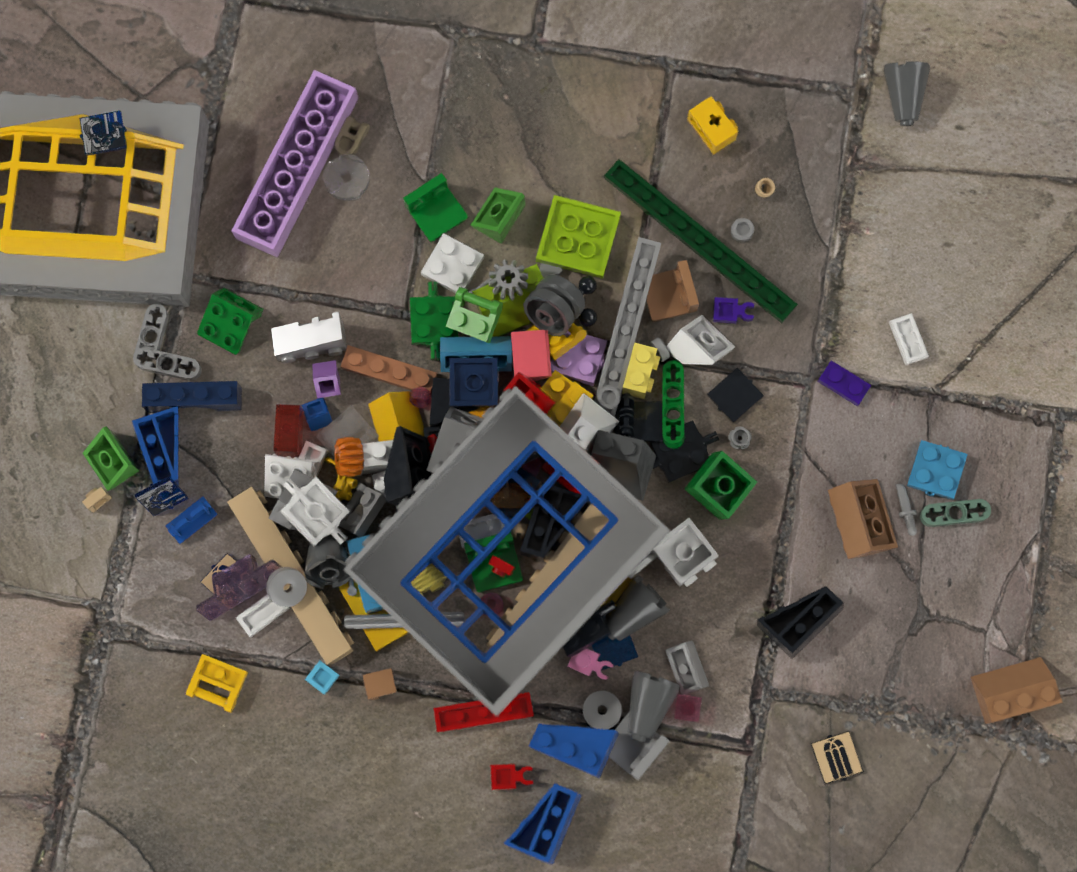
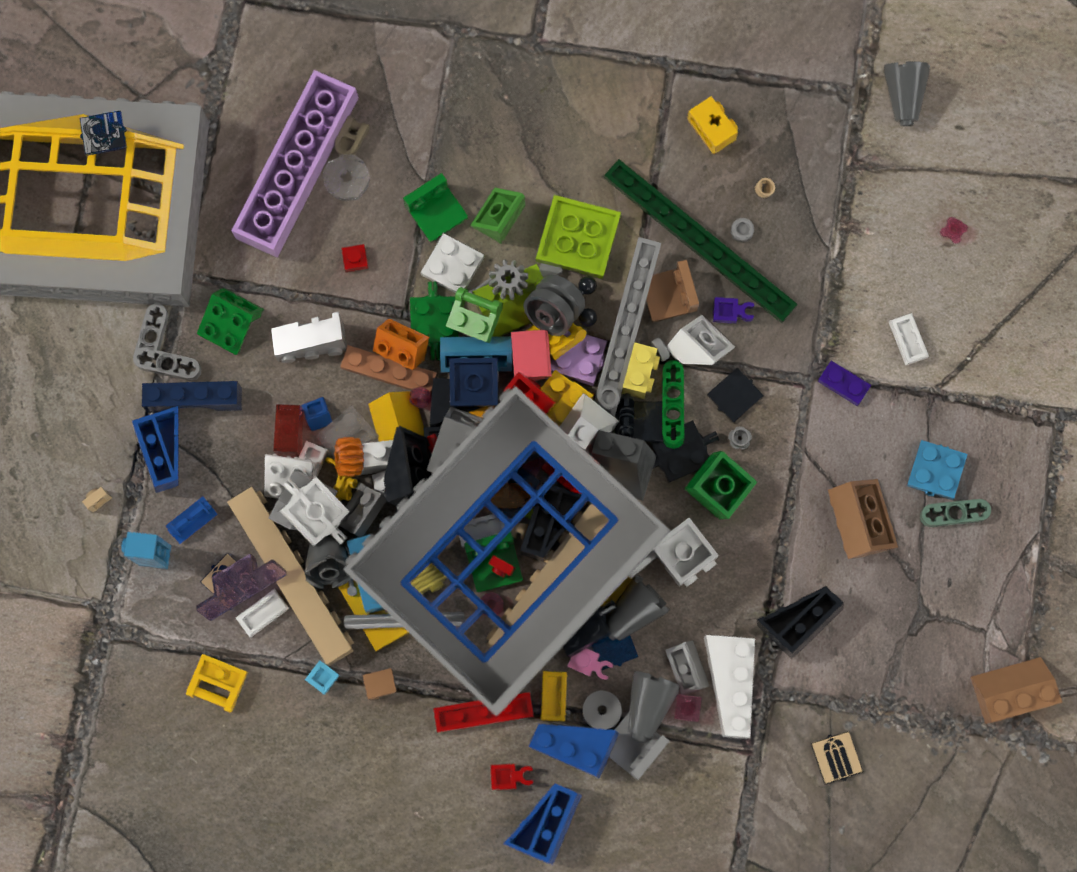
bright green slope [83,426,139,491] -> none
piece [134,476,189,516] -> none
light grey piece [266,567,307,607] -> none
medium lavender brick [313,360,341,398] -> none
light grey piece [896,484,917,536] -> none
none -> dark azure brick [122,532,171,569]
none -> red plate [341,244,369,272]
none -> orange brick [373,319,429,370]
none -> yellow plate [541,671,567,722]
none -> white wedge [704,635,755,739]
none -> clear pink plate [940,217,968,244]

